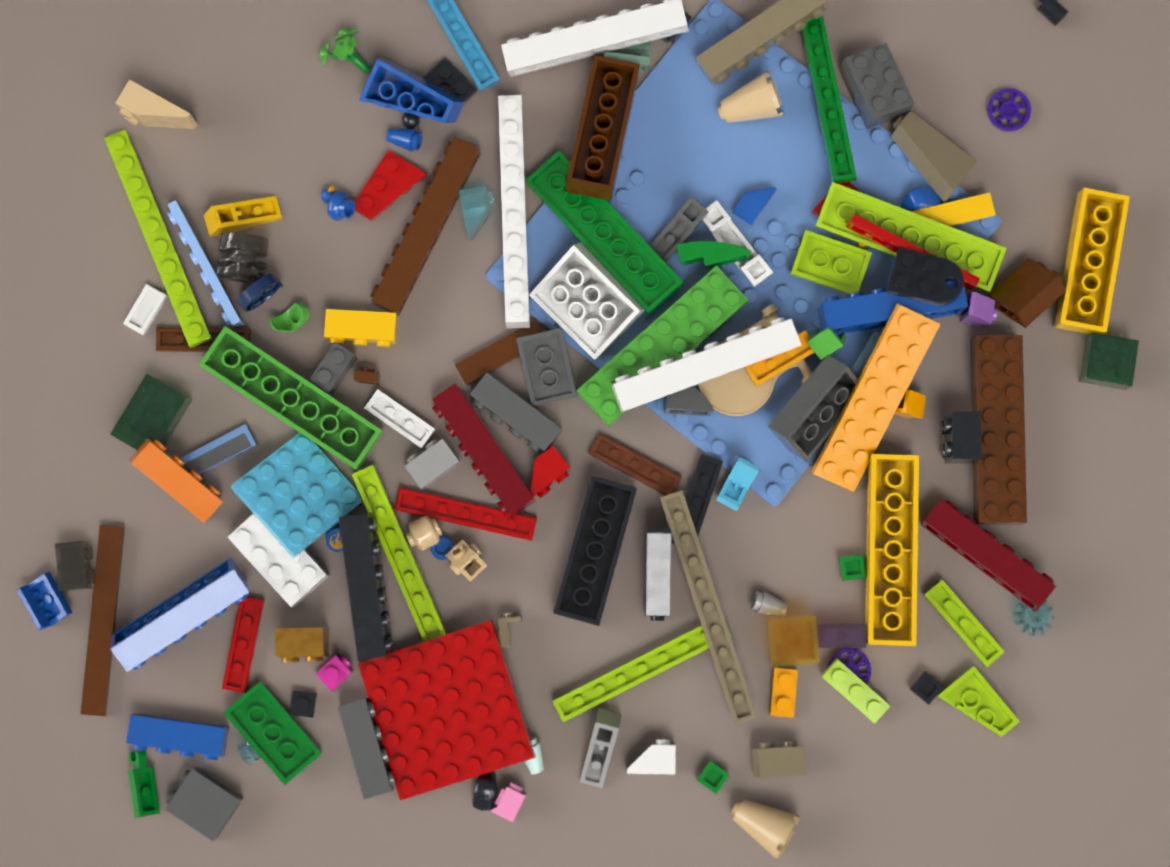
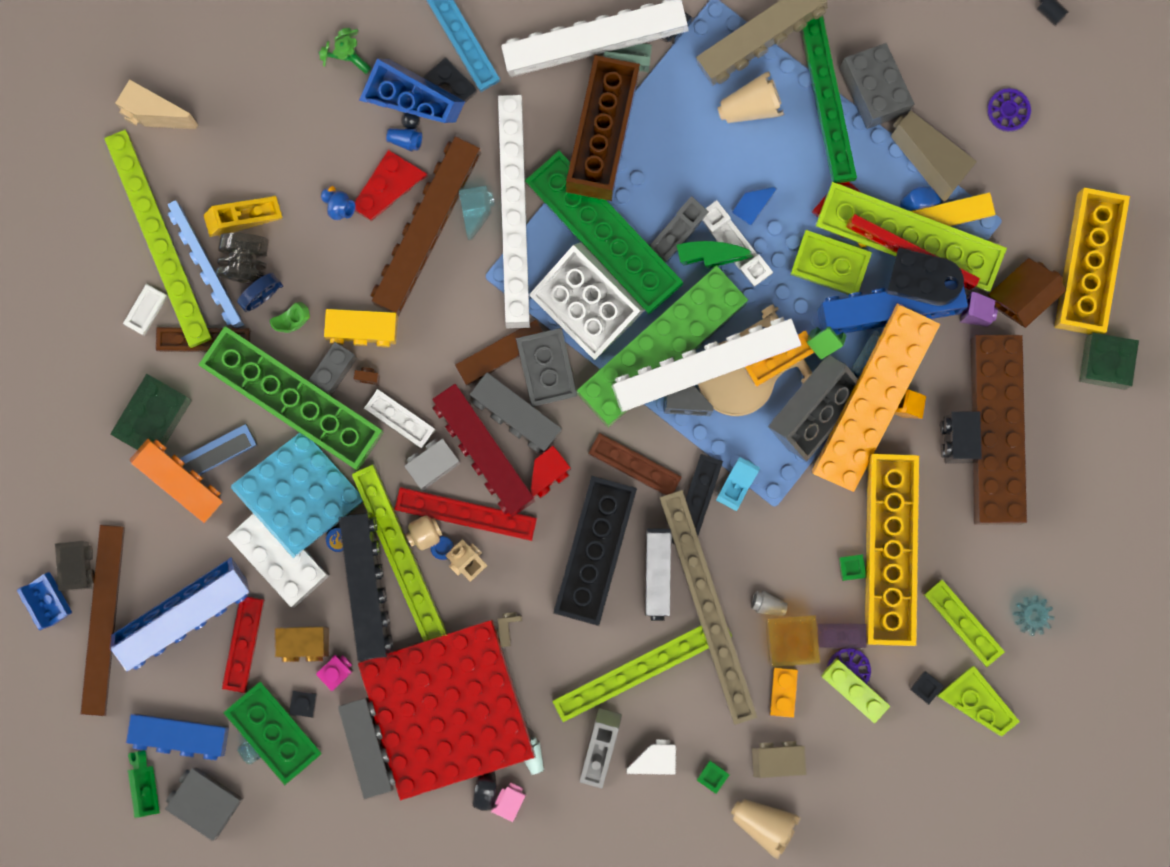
dark red brick [921,499,1056,612] -> none

